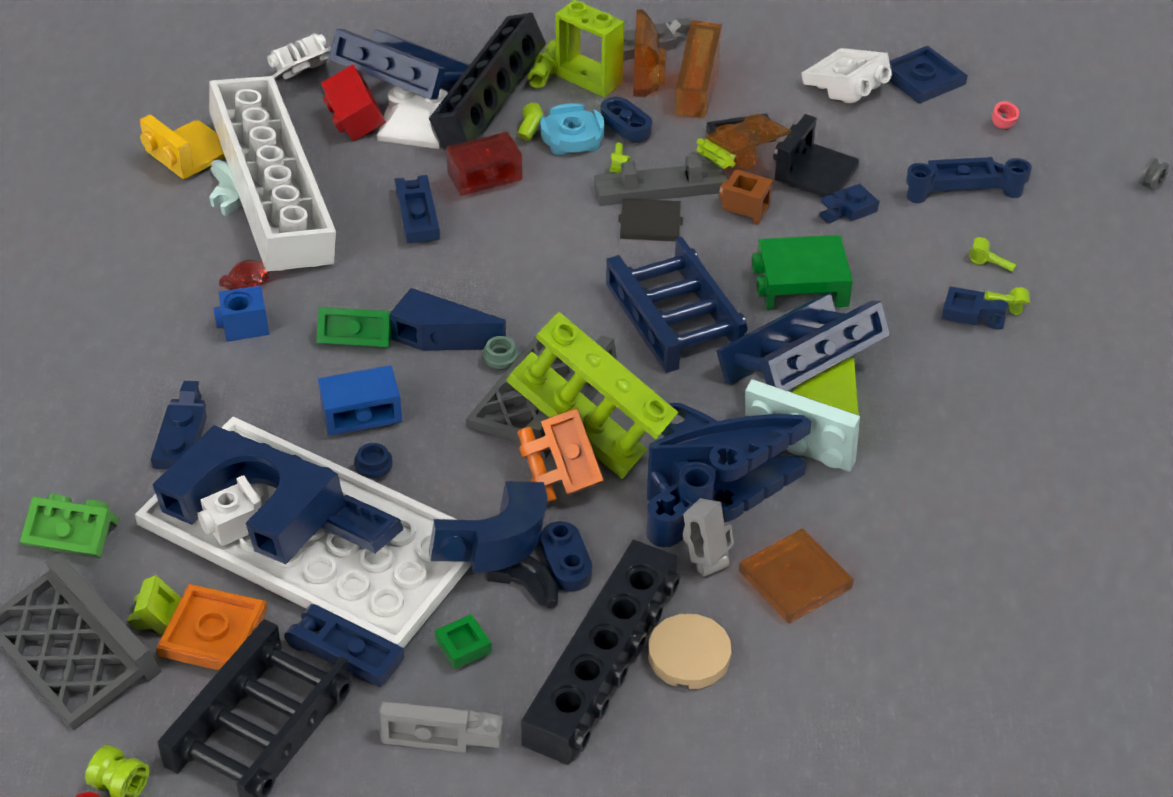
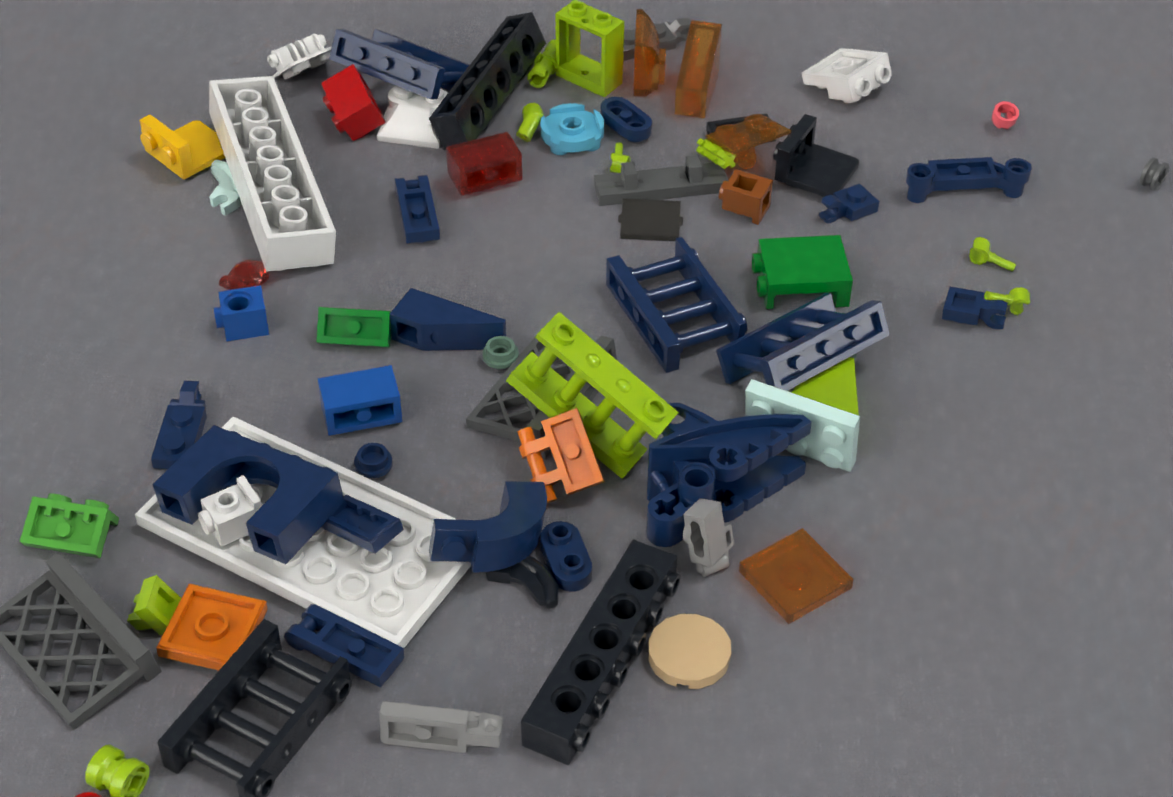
green plate [435,614,492,669] -> none
dark blue tile [889,45,968,104] -> none

